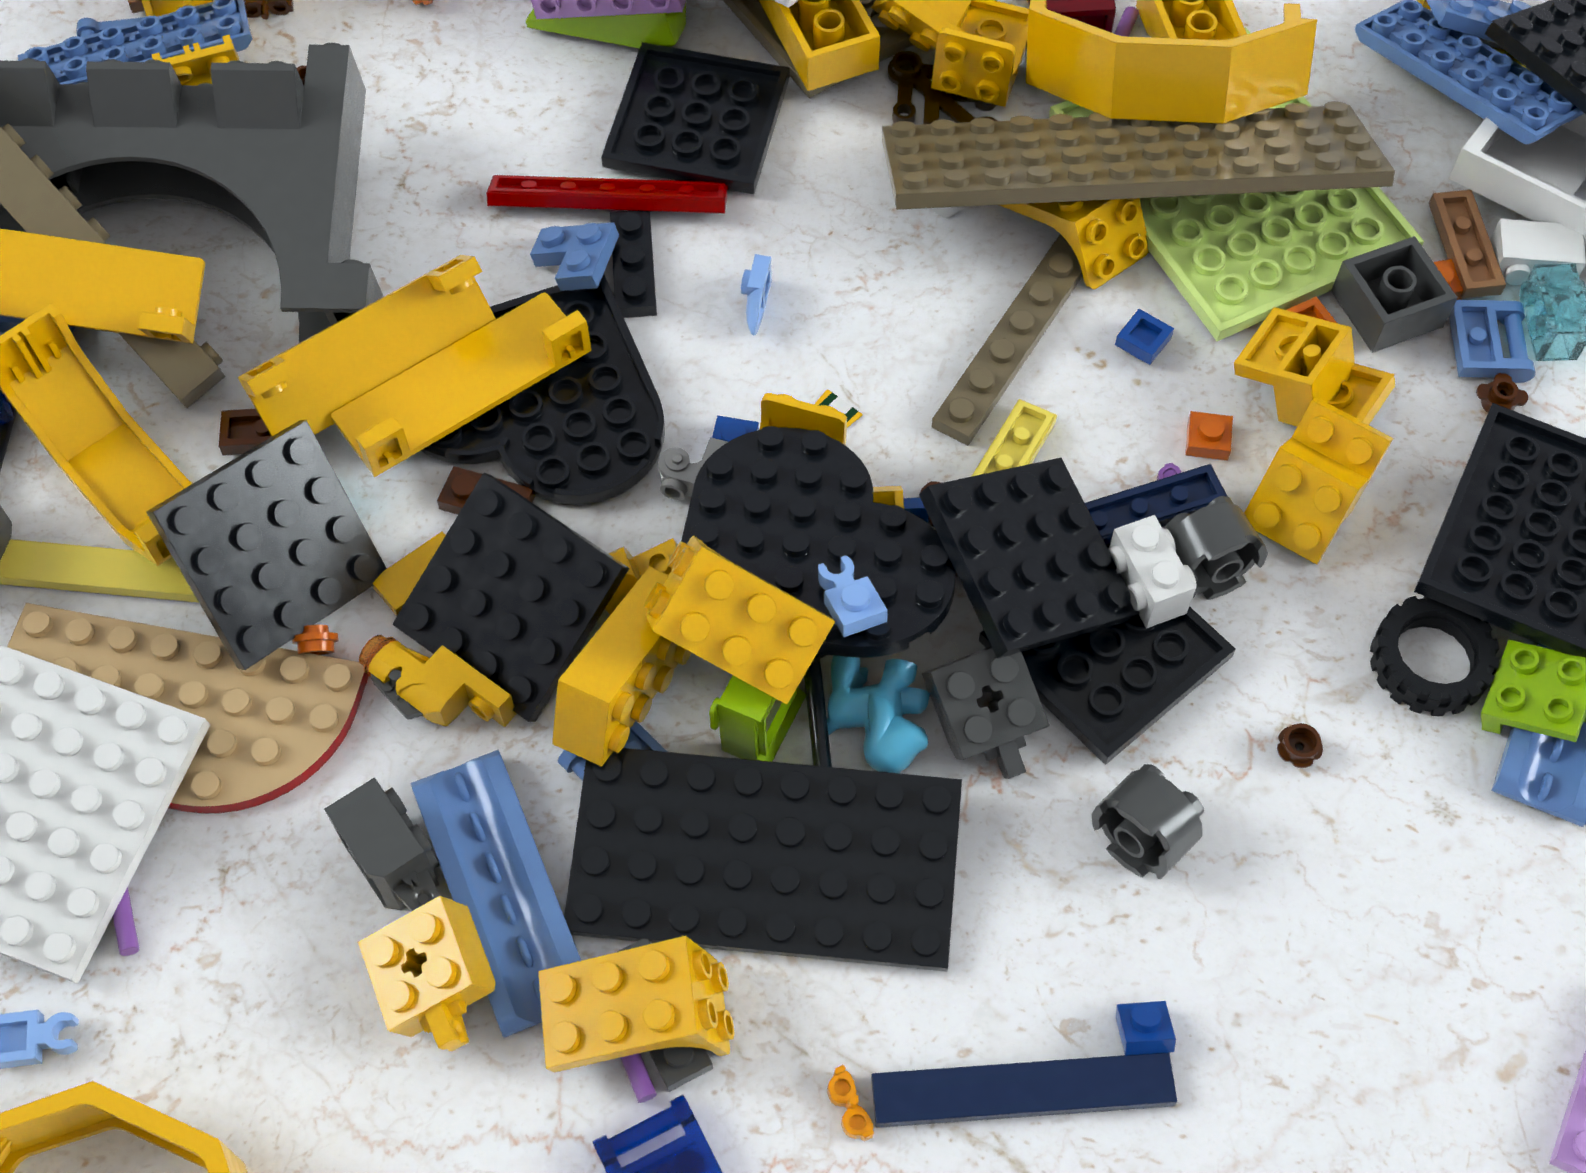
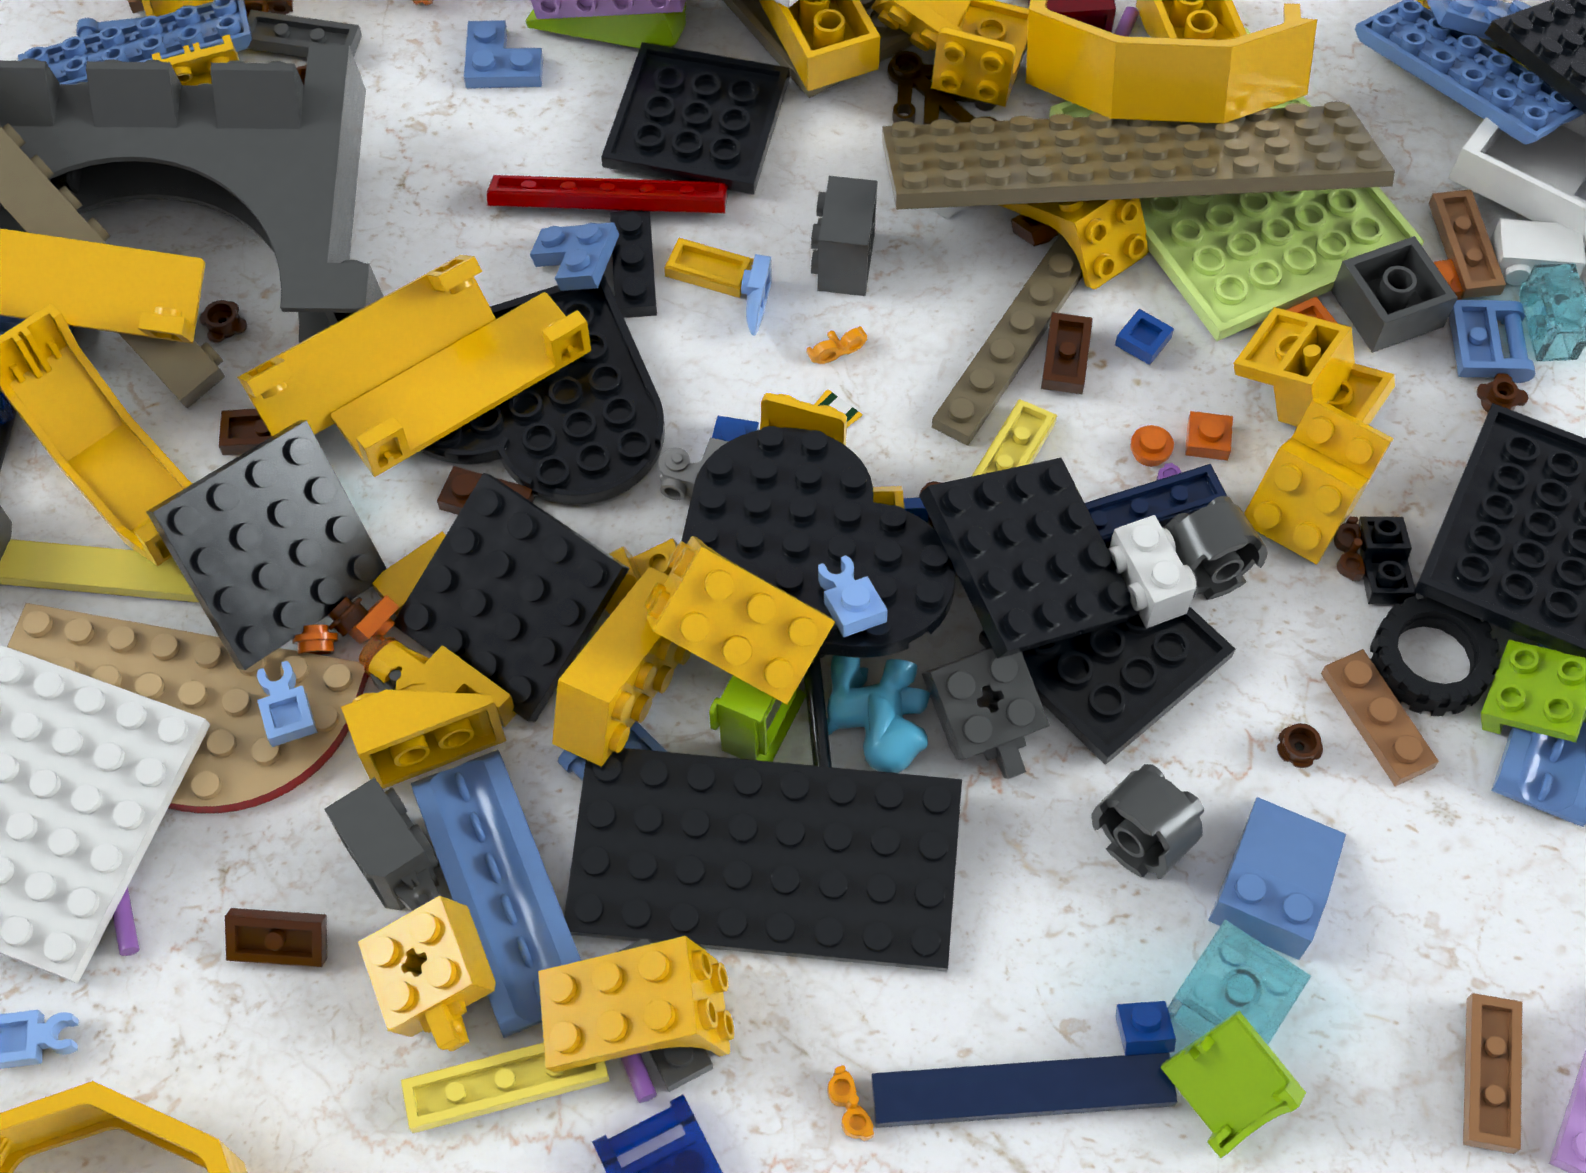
none -> reddish brown plate [199,300,247,343]
none -> reddish brown plate [225,908,327,967]
none -> dark grey plate [247,10,362,57]
none -> light blue plate [257,661,318,747]
none -> reddish brown plate [328,596,369,637]
none -> yellow slope [341,689,506,789]
none -> orange plate [348,595,400,644]
none -> light yellow plate [401,1042,610,1133]
none -> medium blue plate [464,20,543,88]
none -> yellow tile [664,238,754,298]
none -> light orange piece [806,326,867,364]
none -> dark grey brick [811,176,878,296]
none -> reddish brown plate [1010,214,1060,247]
none -> reddish brown plate [1041,312,1093,395]
none -> orange plate [1130,425,1174,467]
none -> lime piece [1160,1010,1306,1159]
none -> clear light blue brick [1168,920,1311,1045]
none -> medium blue slope [1208,797,1346,960]
none -> medium nougat plate [1321,649,1439,786]
none -> reddish brown piece [1334,517,1365,581]
none -> black slope [1358,517,1416,605]
none -> medium nougat plate [1463,993,1522,1154]

